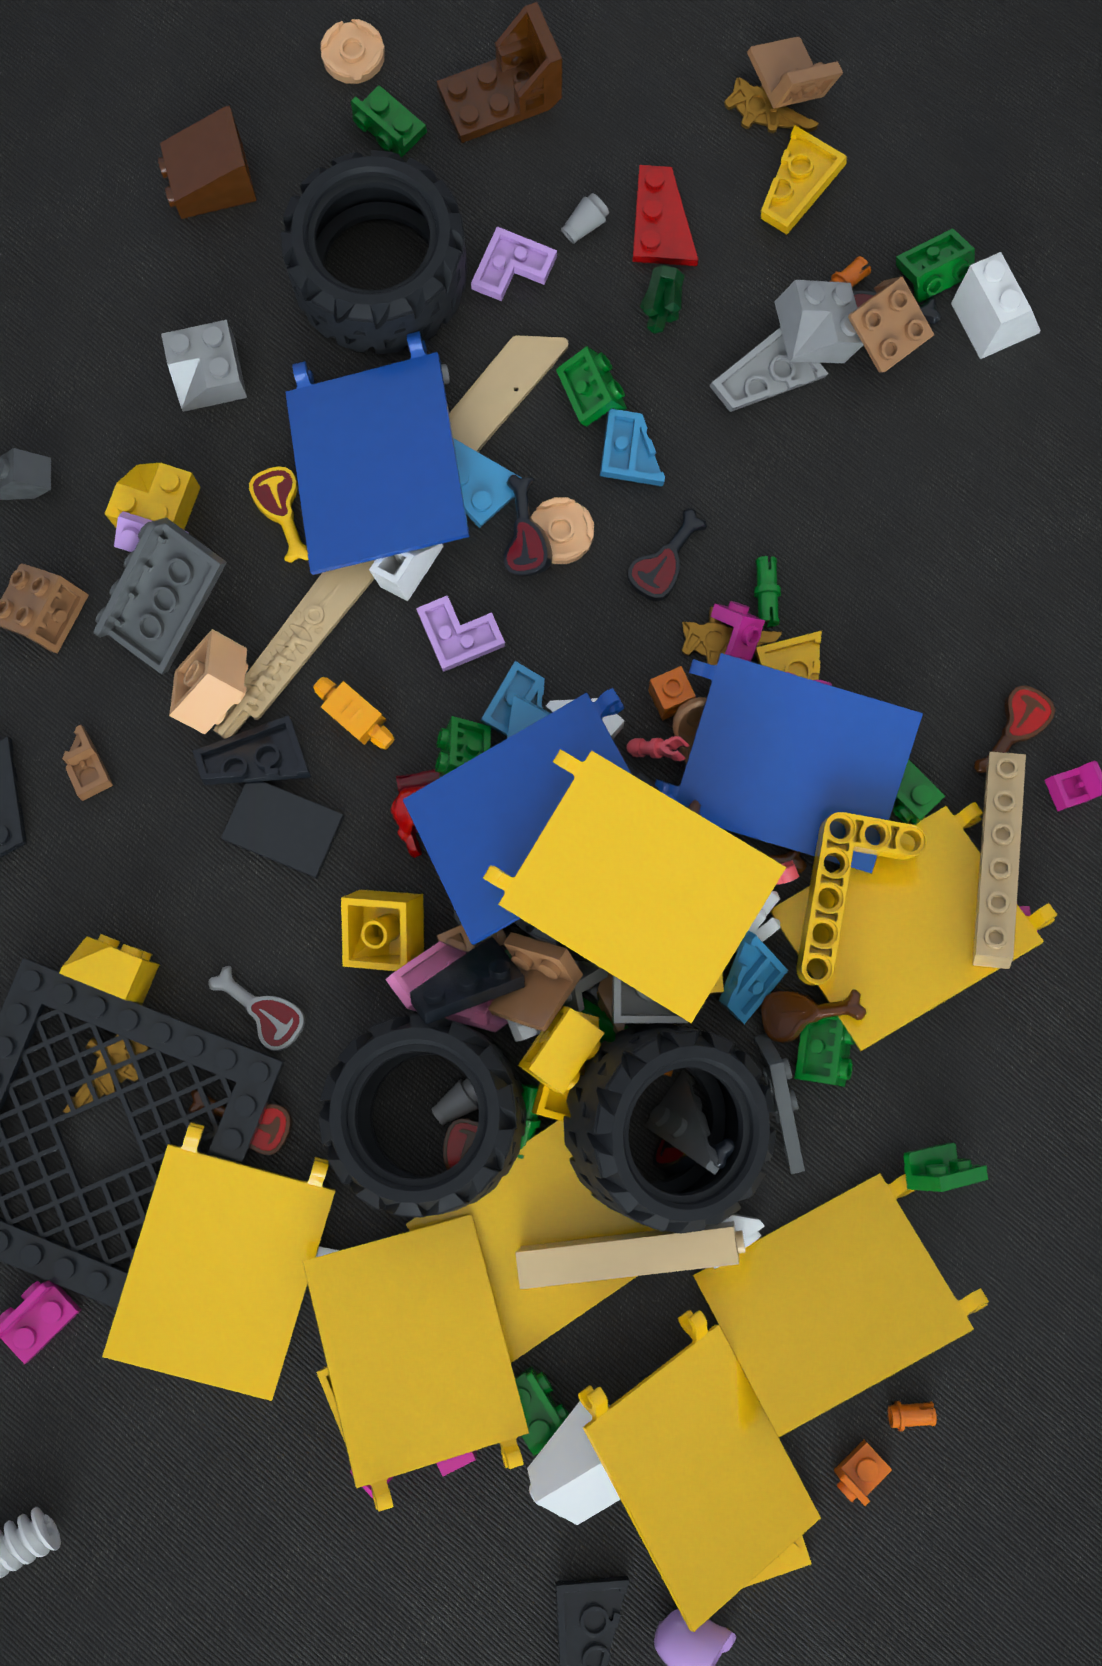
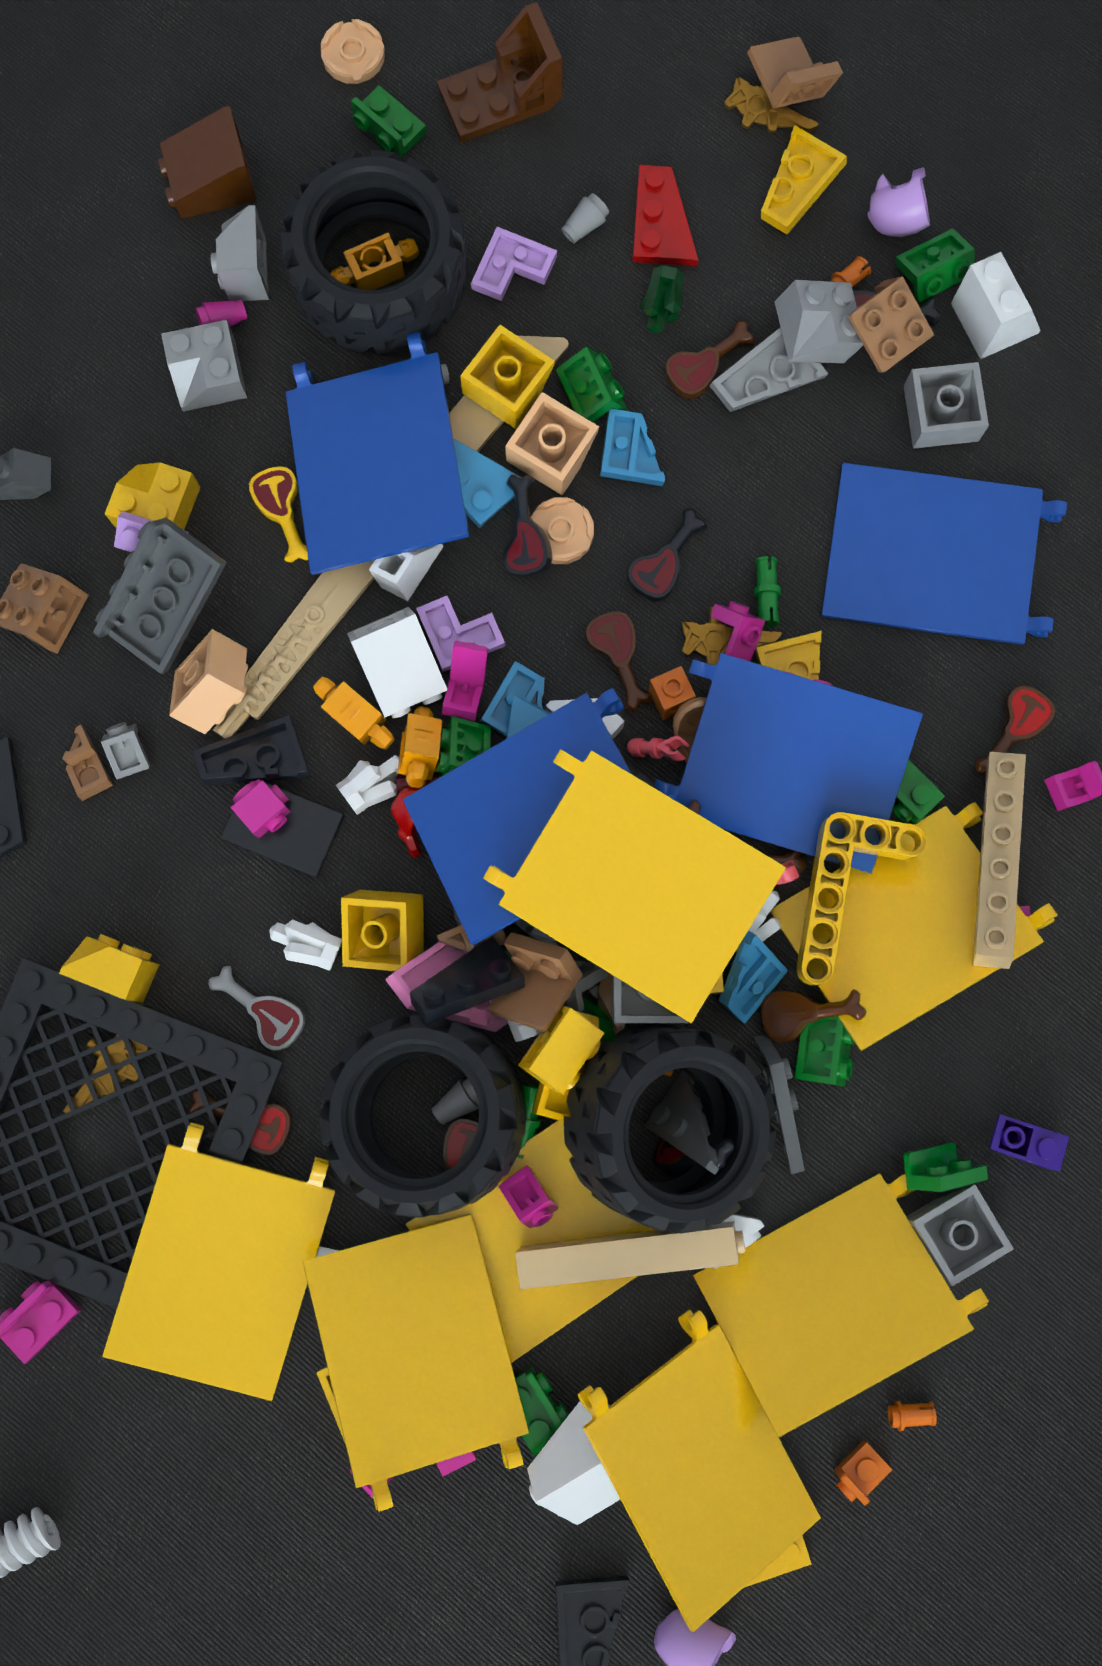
none -> light grey bracket [101,722,150,780]
none -> dark pink cone [195,299,247,327]
none -> light grey slope [211,205,269,301]
none -> dark pink brick [231,779,291,839]
none -> white rock [269,920,342,971]
none -> light orange piece [330,232,419,290]
none -> white rock [336,755,399,815]
none -> white slope [347,607,448,718]
none -> light orange piece [397,706,442,788]
none -> dark pink bracket [442,641,488,721]
none -> yellow slope [460,325,555,429]
none -> dark pink bracket [498,1165,559,1228]
none -> light nougat slope [505,392,599,495]
none -> reddish brown piece [585,611,652,712]
none -> reddish brown piece [665,320,755,400]
none -> blue flag [821,463,1067,645]
none -> lavender piece [867,167,930,237]
none -> light grey slope [904,362,989,449]
none -> light grey slope [906,1184,1014,1286]
none -> dark purple slope [988,1114,1069,1172]

